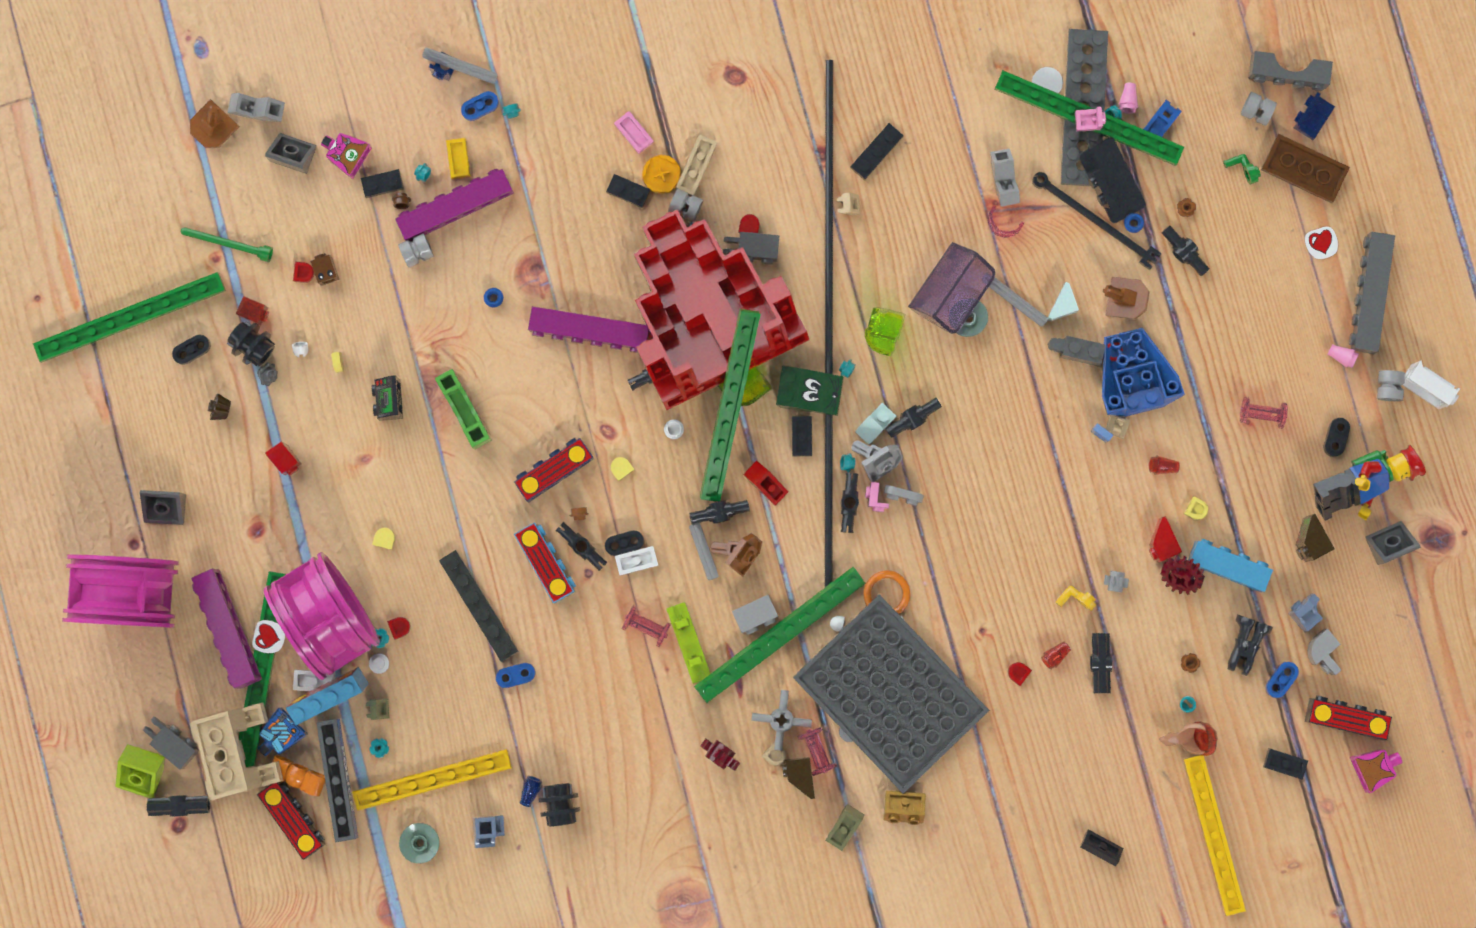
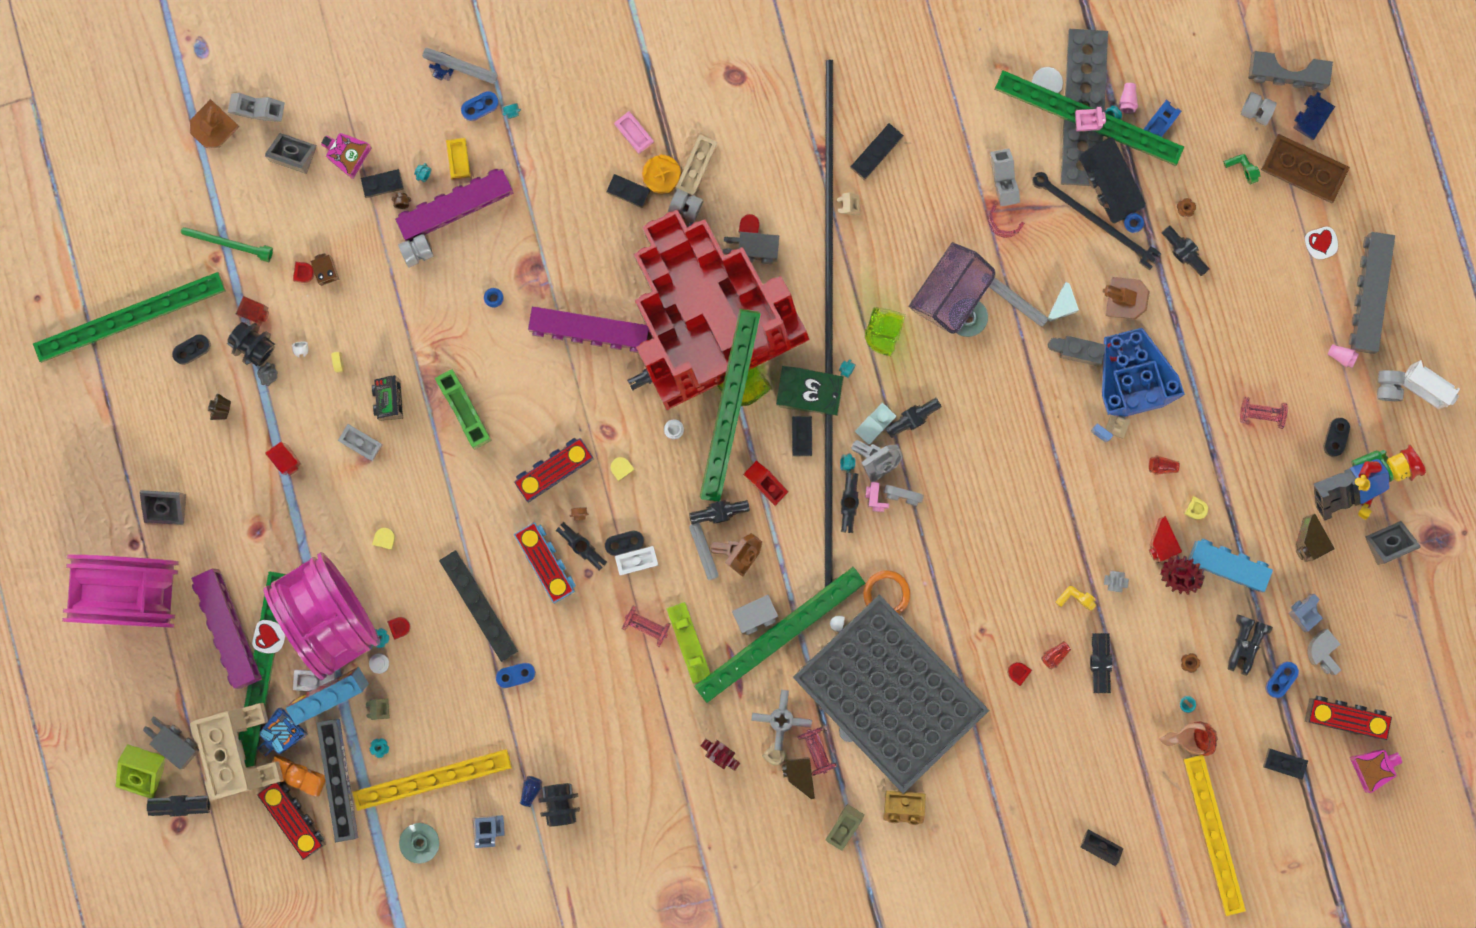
none -> light grey plate [338,424,383,462]

